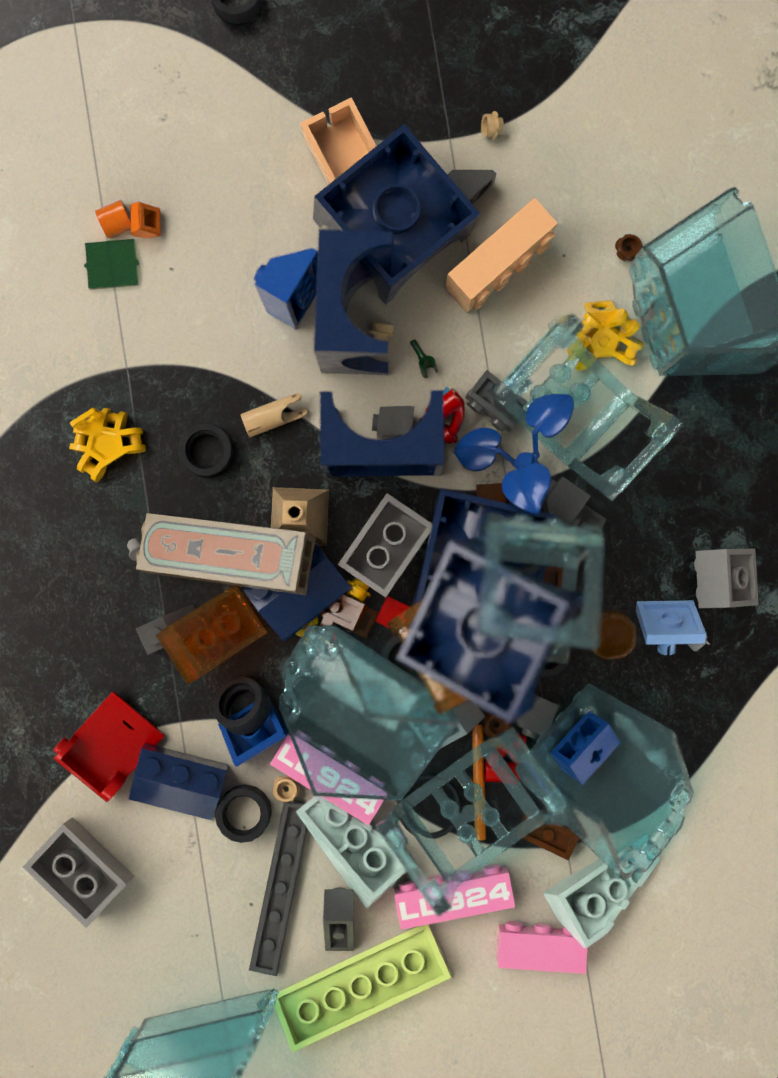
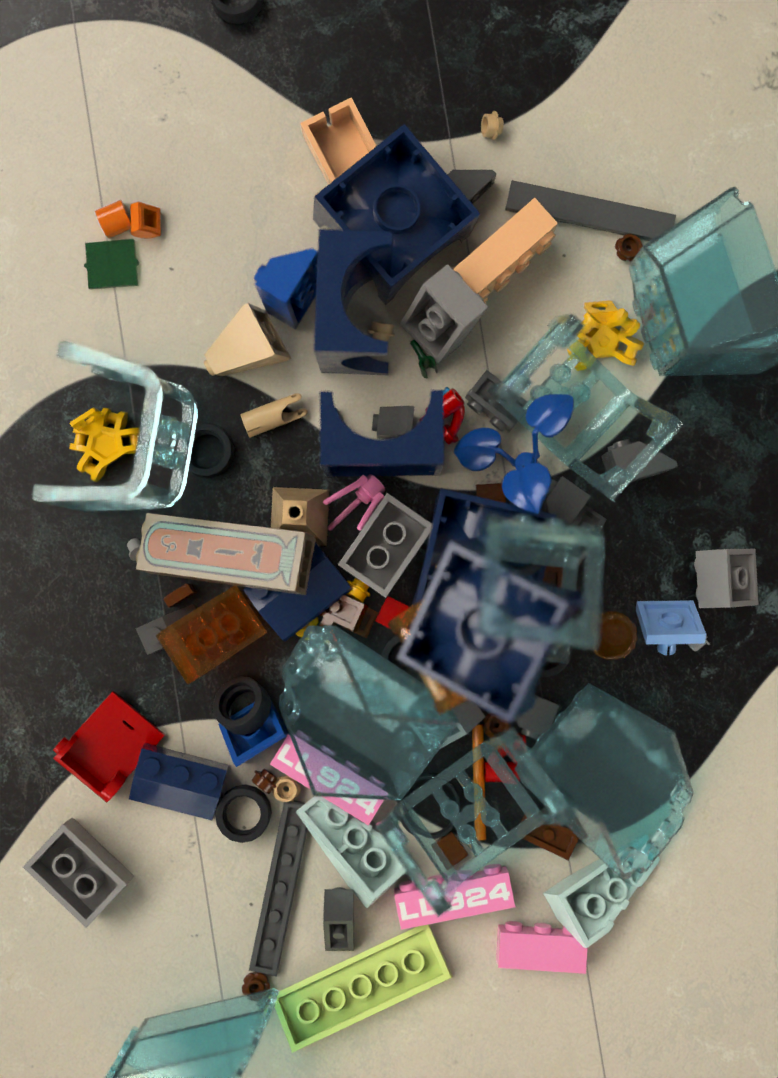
blue brick [550,711,621,785] -> none
none -> clear light blue windscreen [32,341,198,512]
none -> reddish brown tile [163,583,197,608]
none -> tan slope [204,303,291,376]
none -> reddish brown plate [242,972,270,1001]
none -> reddish brown plate [251,768,277,794]
none -> bright pink plant [323,474,385,531]
none -> light grey brick [400,264,488,364]
none -> reddish brown tile [428,830,468,872]
none -> dark grey tile [505,180,676,245]
none -> dark grey slope [601,439,678,488]

